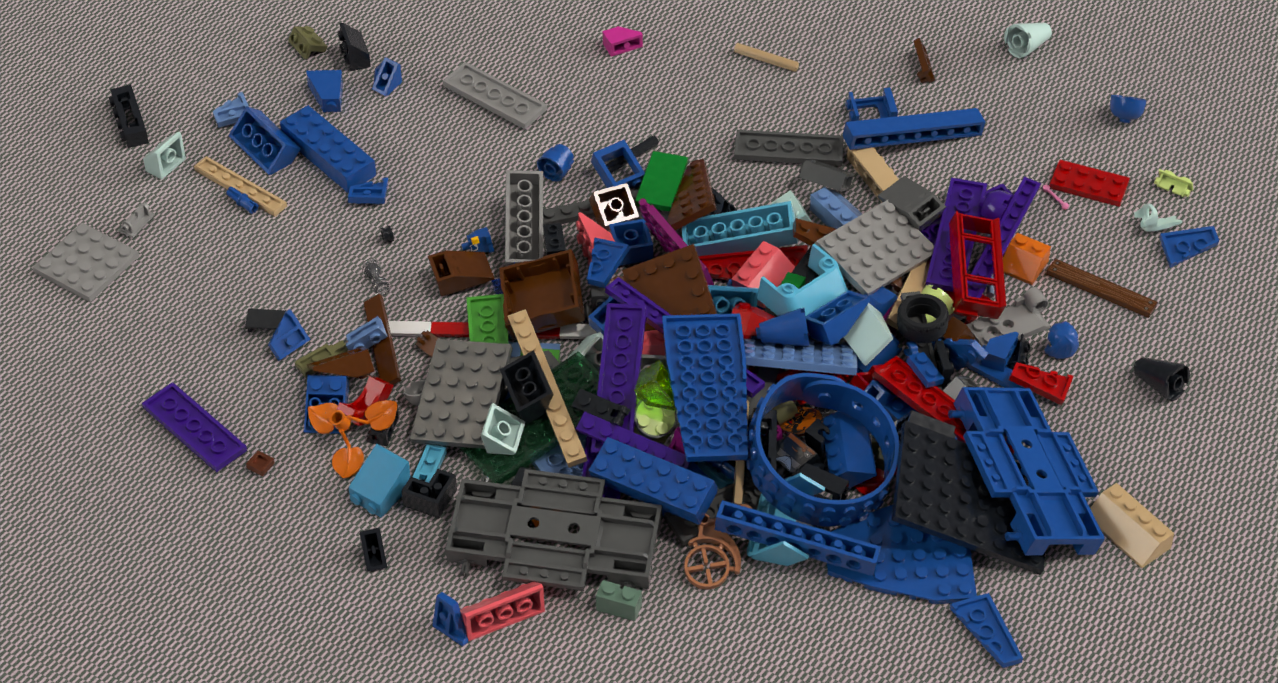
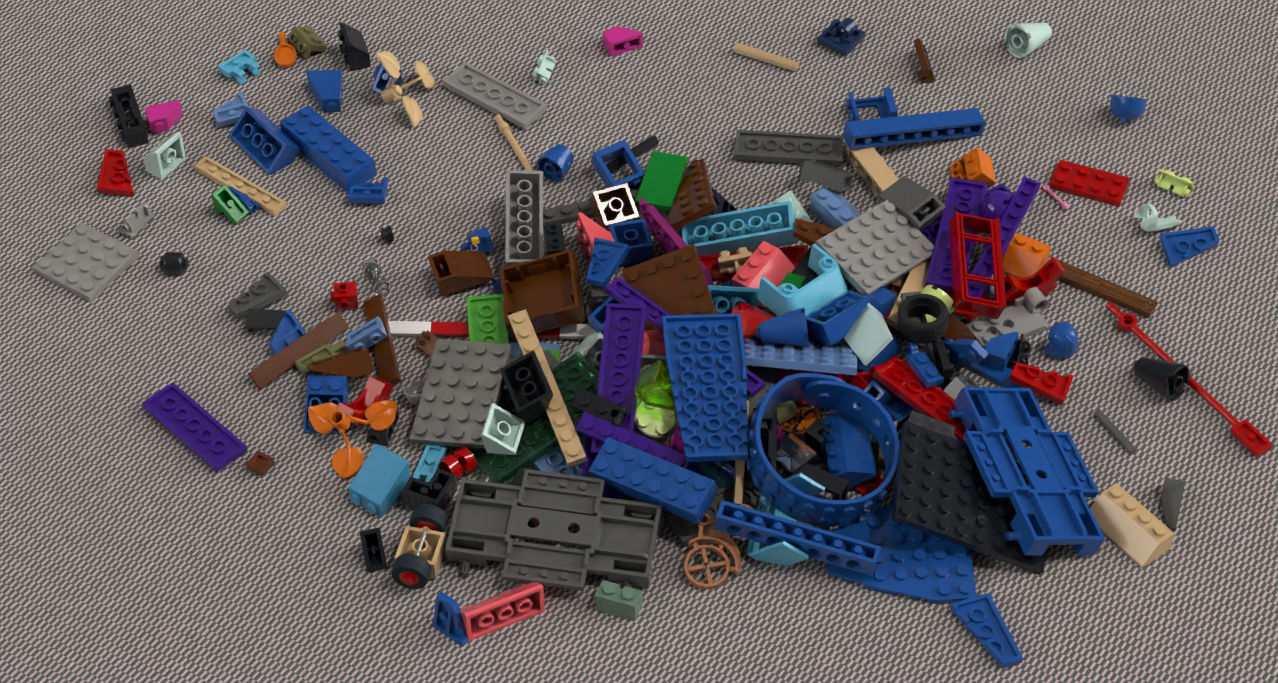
none -> red wing [97,149,134,197]
none -> dark pink slope [145,100,183,134]
none -> black head [160,251,188,276]
none -> green slope [211,184,249,224]
none -> medium azure plate [218,49,261,85]
none -> dark grey wing [228,272,287,320]
none -> reddish brown tile [248,311,349,389]
none -> orange piece [274,32,297,68]
none -> red brick [330,281,358,310]
none -> tan plant [375,51,435,128]
none -> brick [392,504,448,589]
none -> red wheel [440,446,477,480]
none -> tan bar [494,114,534,171]
none -> light aqua hinge [532,50,556,85]
none -> tan hips [718,247,752,274]
none -> dark blue plate [817,18,865,56]
none -> orange slope [949,147,996,189]
none -> red arch [1004,257,1065,303]
none -> dark grey bar [1094,409,1137,454]
none -> red bar [1106,302,1273,458]
none -> dark grey piece [1162,477,1185,531]

